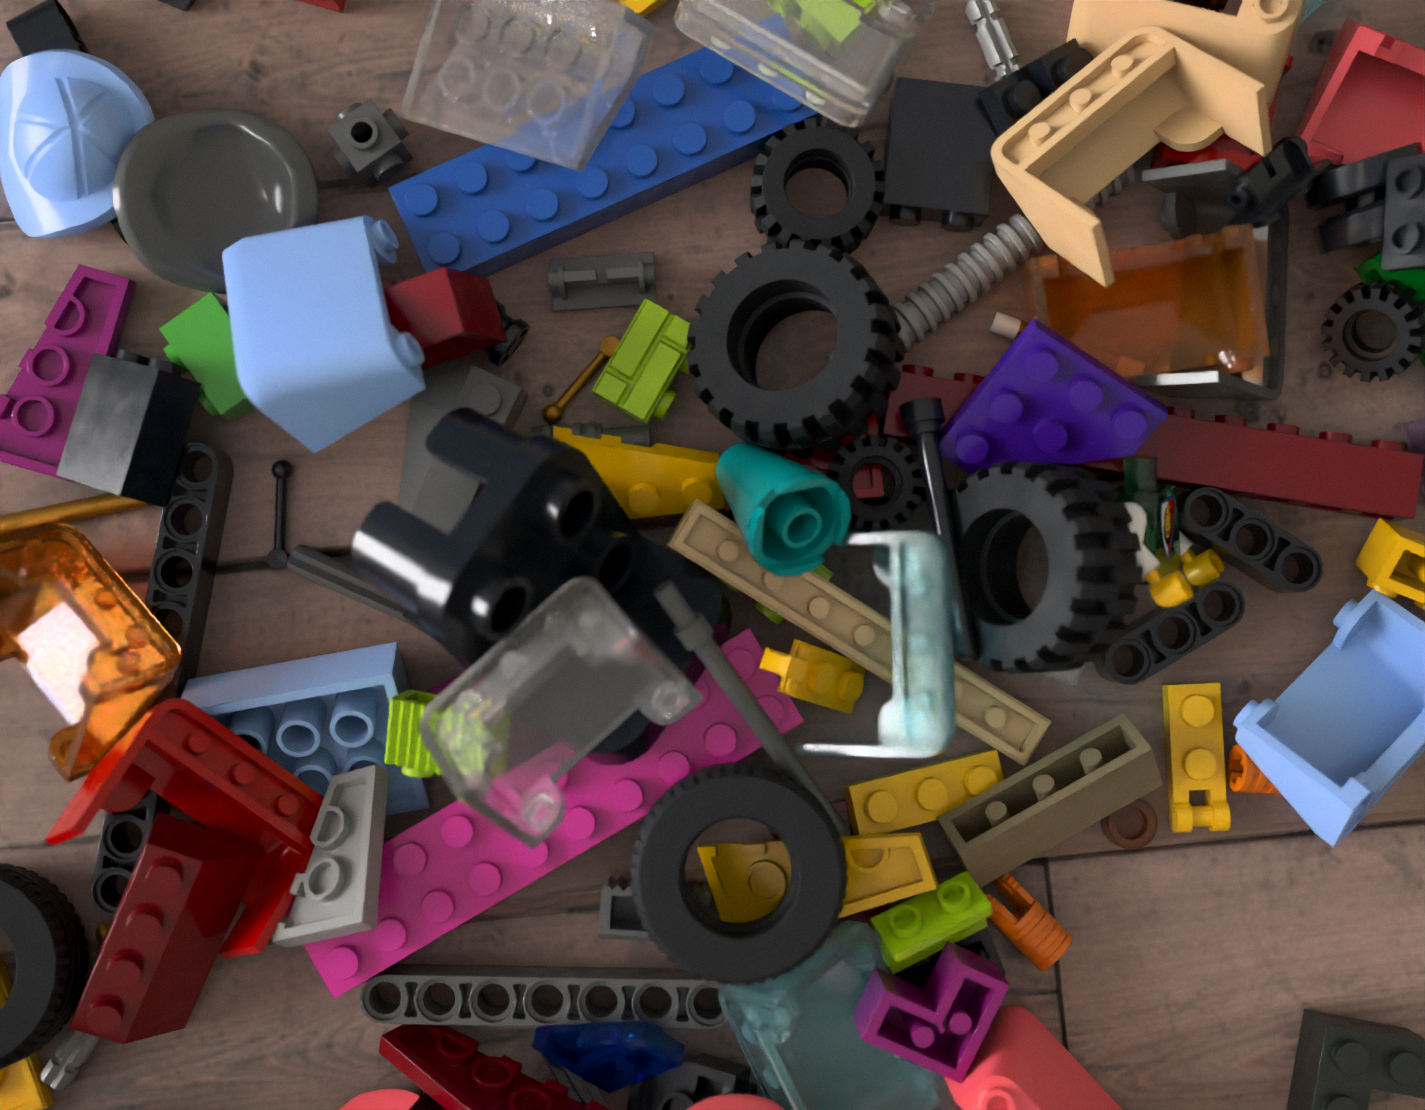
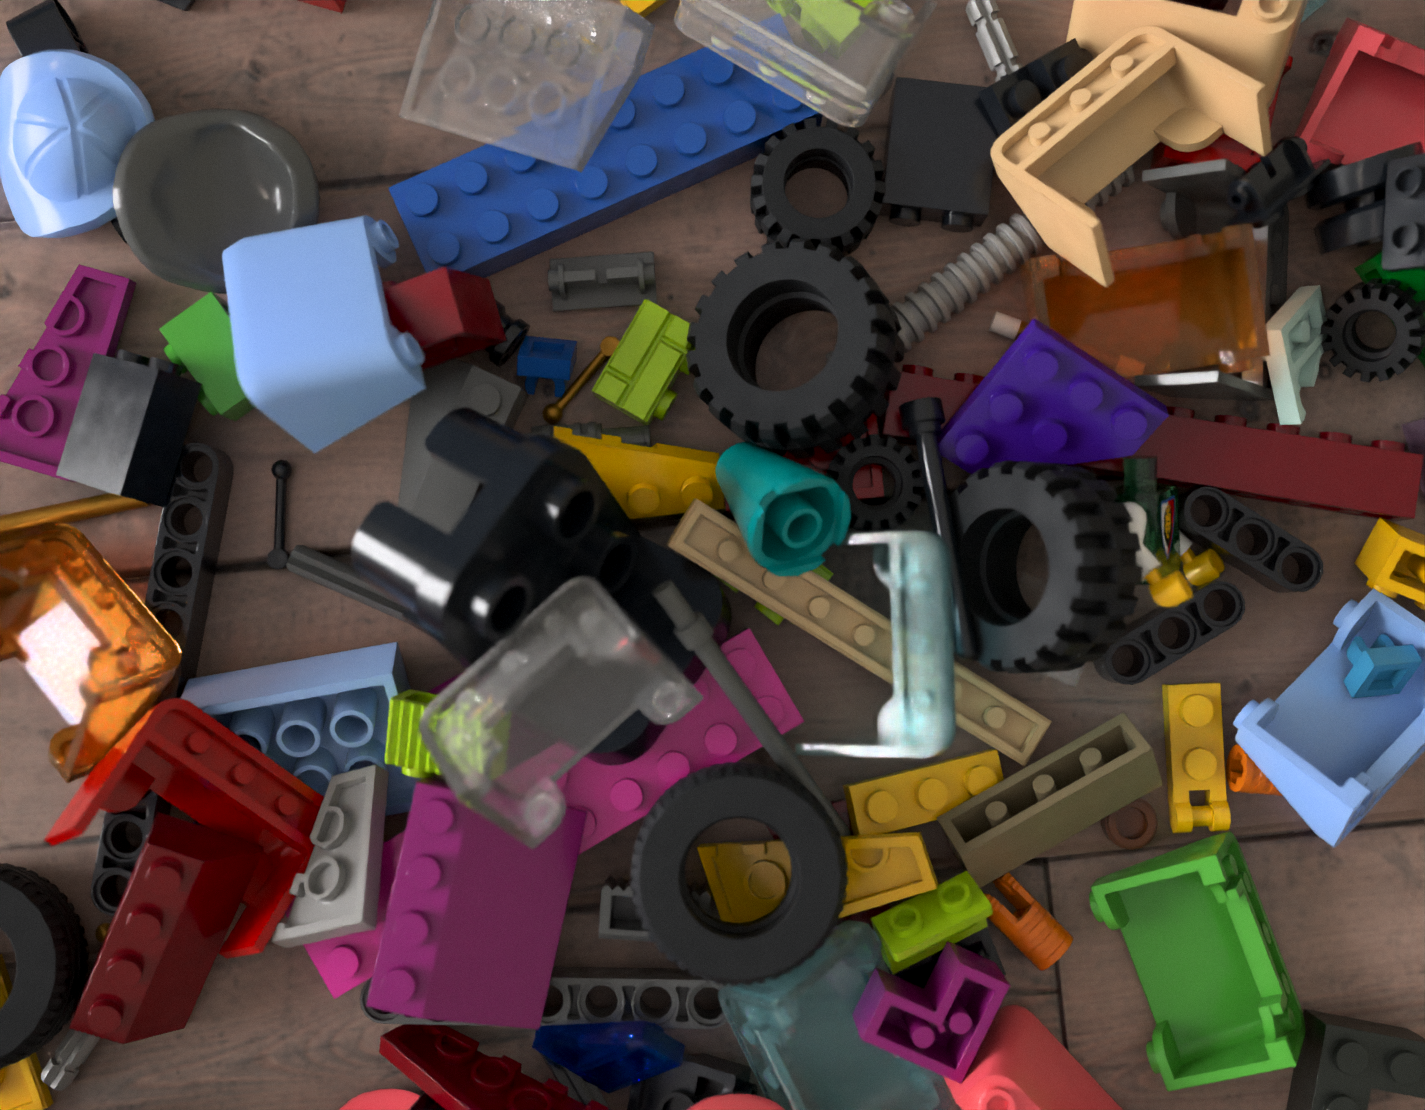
dark grey brick [327,98,413,188] -> none
yellow hinge [759,639,866,714] -> none
none -> magenta slope [366,776,588,1029]
none -> blue tile [517,336,577,397]
none -> bright green windscreen [1089,831,1306,1092]
none -> light aqua wing [1258,285,1327,425]
none -> dark azure tile [1343,634,1423,698]

